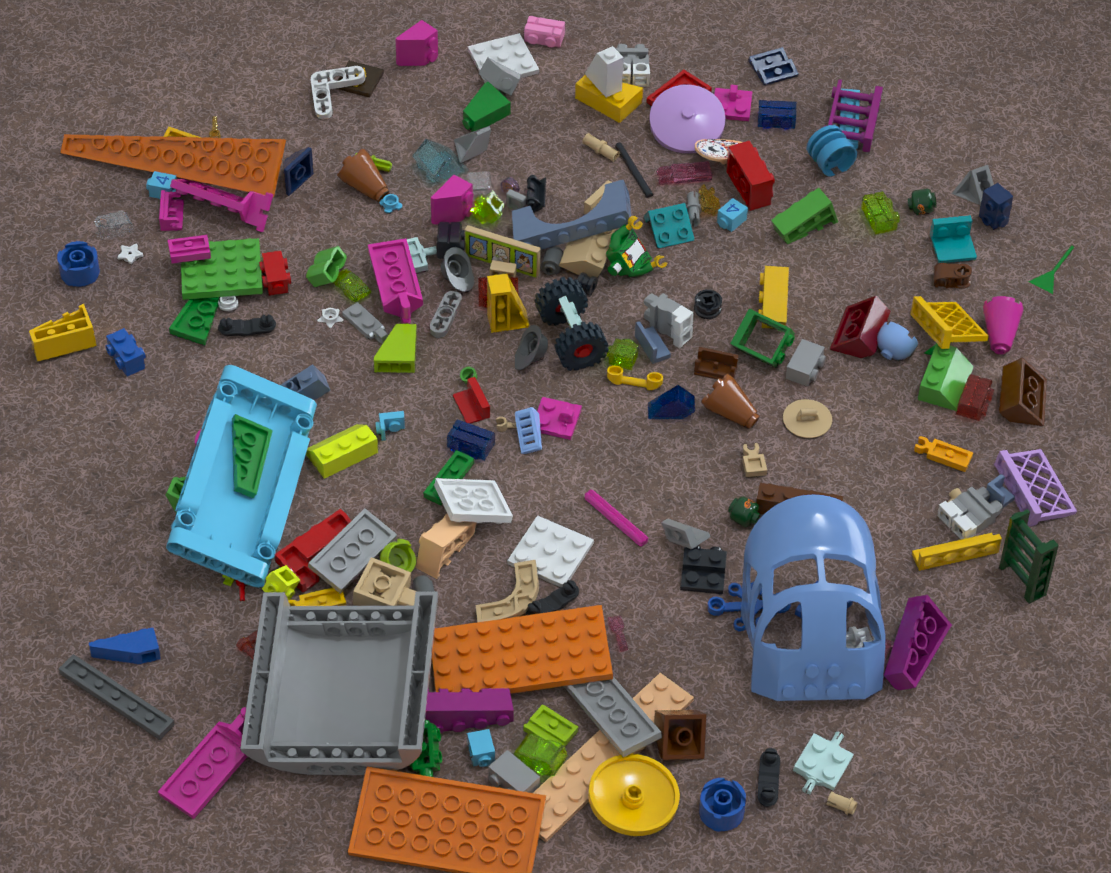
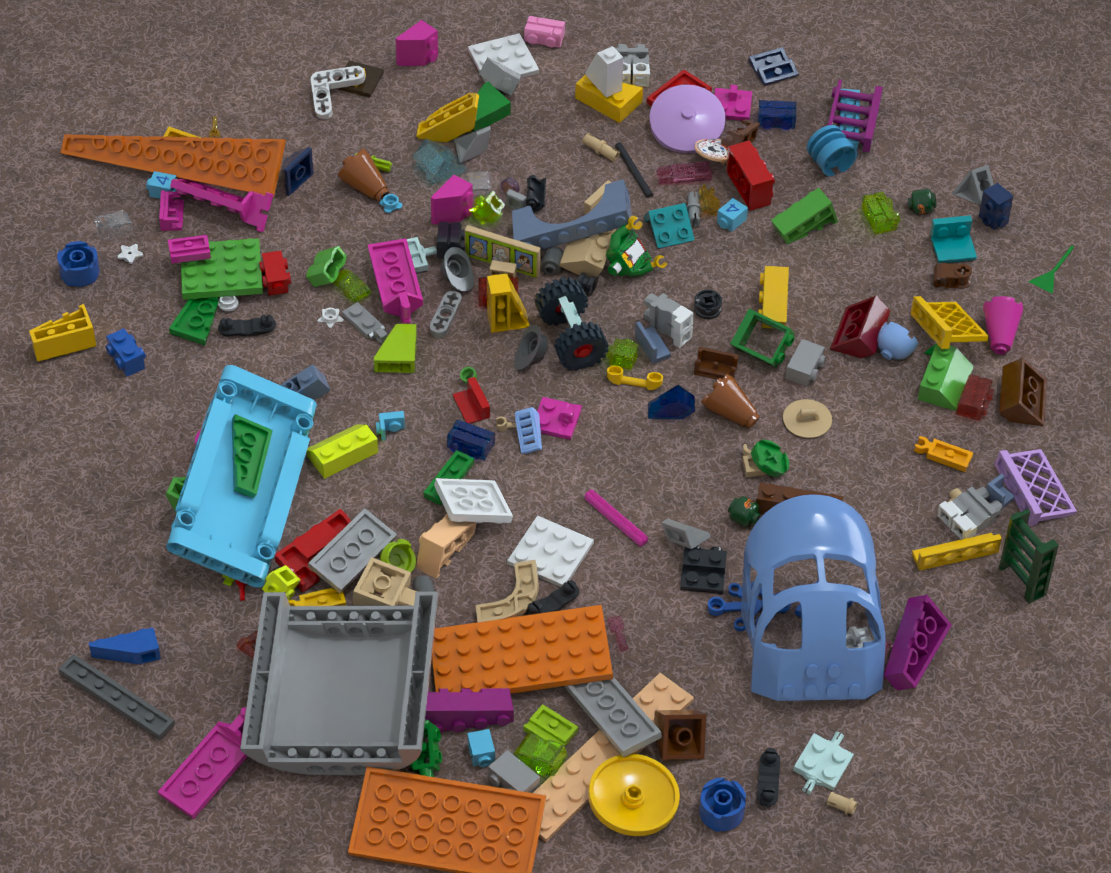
none -> yellow wedge [416,93,479,142]
none -> reddish brown hinge [721,119,760,147]
none -> green tile [751,439,789,477]

